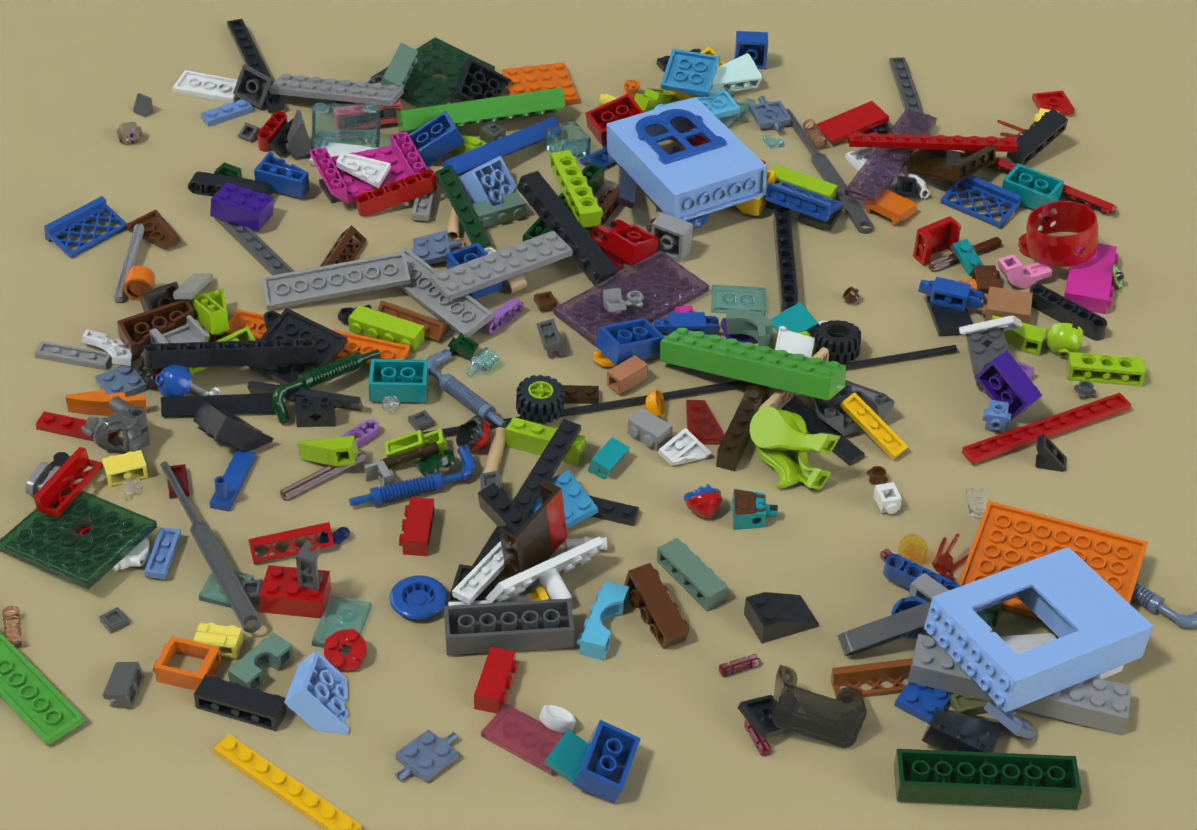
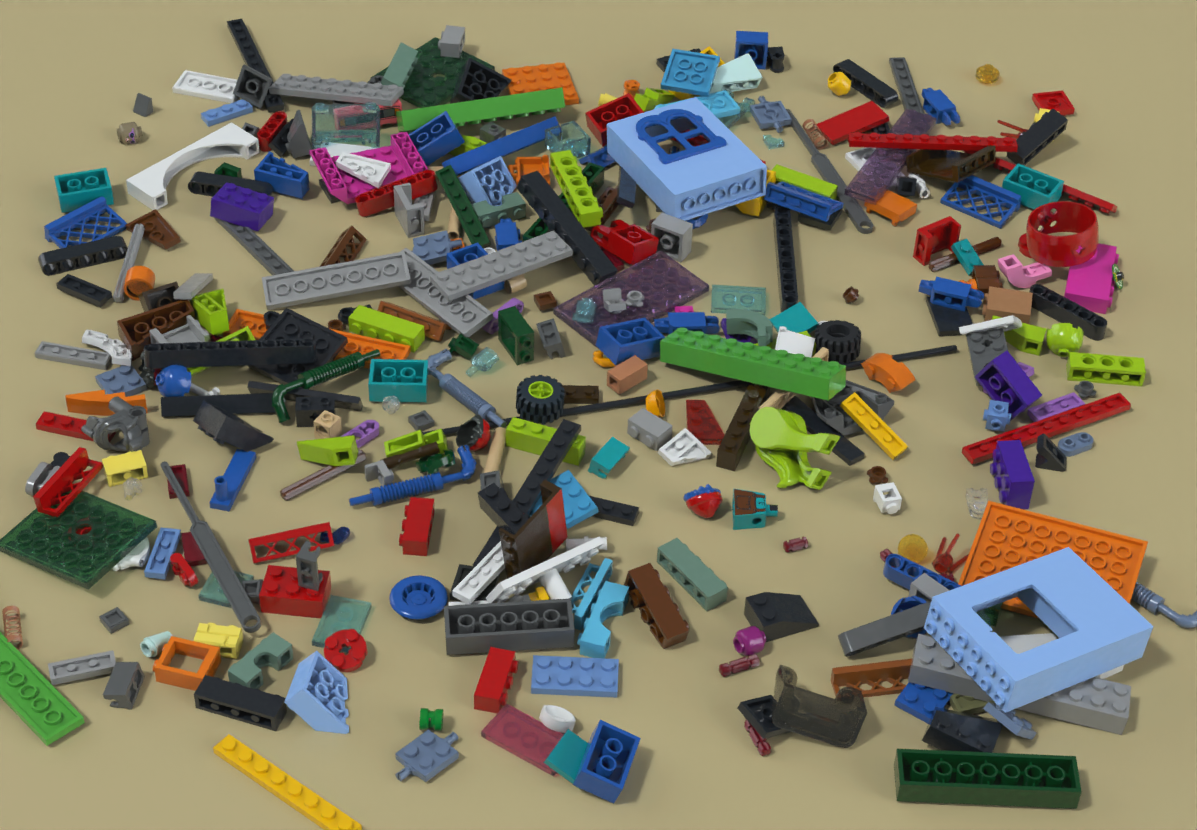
none -> black beam [38,236,128,276]
none -> light grey plate [48,650,116,685]
none -> teal brick [54,168,114,213]
none -> black plate [56,274,112,307]
none -> white arch [126,122,260,210]
none -> light aqua cone [140,631,172,657]
none -> red plate [170,553,198,587]
none -> dark red tile [181,532,207,566]
none -> tan brick [314,410,342,439]
none -> reddish brown plate [328,319,346,331]
none -> light grey panel [394,183,425,238]
none -> green wheel [419,708,444,731]
none -> light grey brick [438,25,465,58]
none -> blue hinge [495,218,522,251]
none -> dark green window [498,306,534,365]
none -> orange piece [507,155,550,185]
none -> medium blue plate [531,655,619,698]
none -> medium azure fence [571,558,613,631]
none -> clear light blue slope [572,298,597,324]
none -> magenta head [733,626,766,656]
none -> black piece [767,46,785,73]
none -> dark red piece [783,536,808,553]
none -> yellow head [828,72,851,96]
none -> black beam [833,59,898,108]
none -> orange brick [861,353,916,393]
none -> blue hinge [922,88,960,126]
none -> clear yellow plate [975,64,1000,84]
none -> dark purple brick [990,440,1035,510]
none -> medium lavender plate [1027,392,1085,422]
none -> sand blue plate [1058,432,1093,457]

